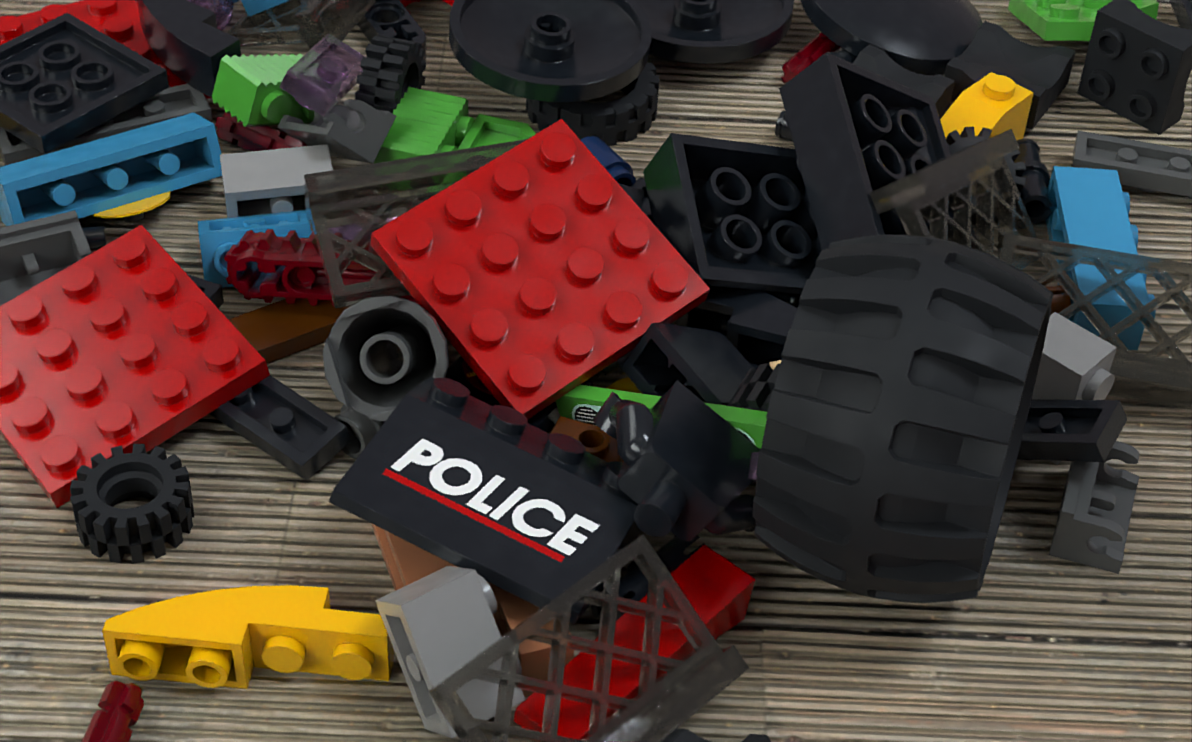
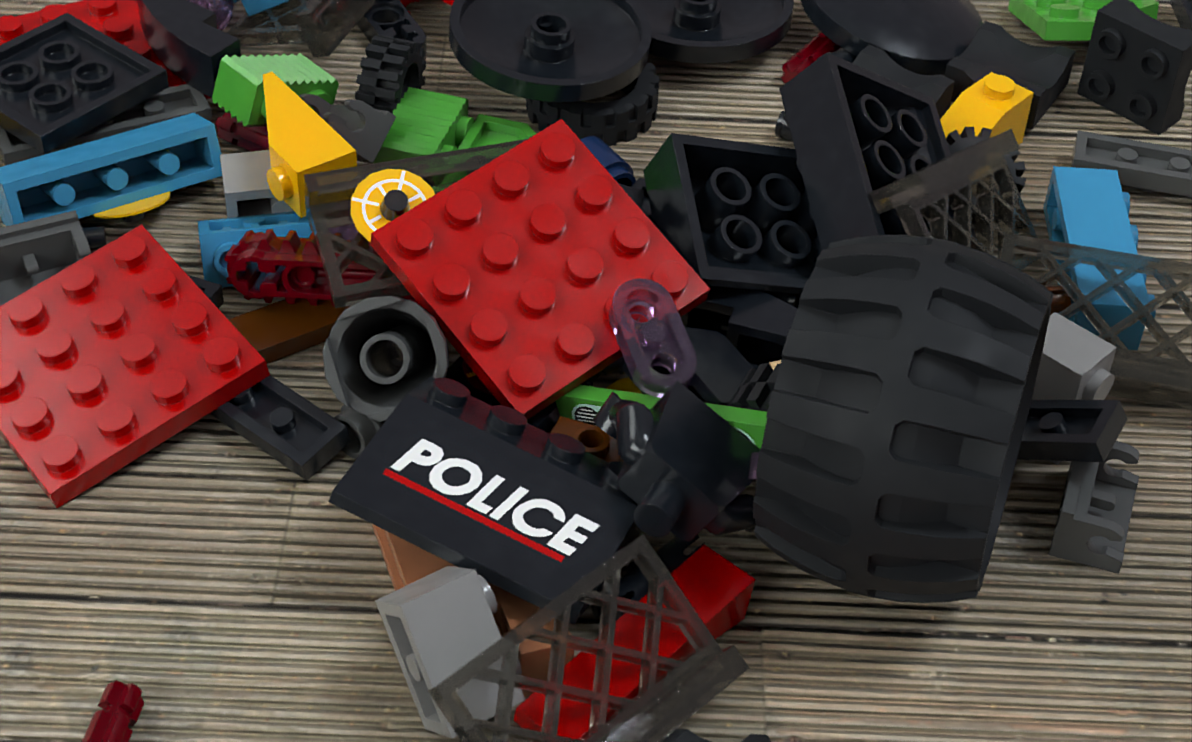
black tyre [70,444,195,563] -> none
yellow slope [102,585,394,689] -> none
clear purple plate [279,33,366,116] -> none
black pin [1007,139,1052,224] -> none
none -> yellow slope [263,71,358,218]
none -> piece [350,169,435,243]
none -> clear purple plate [609,278,697,398]

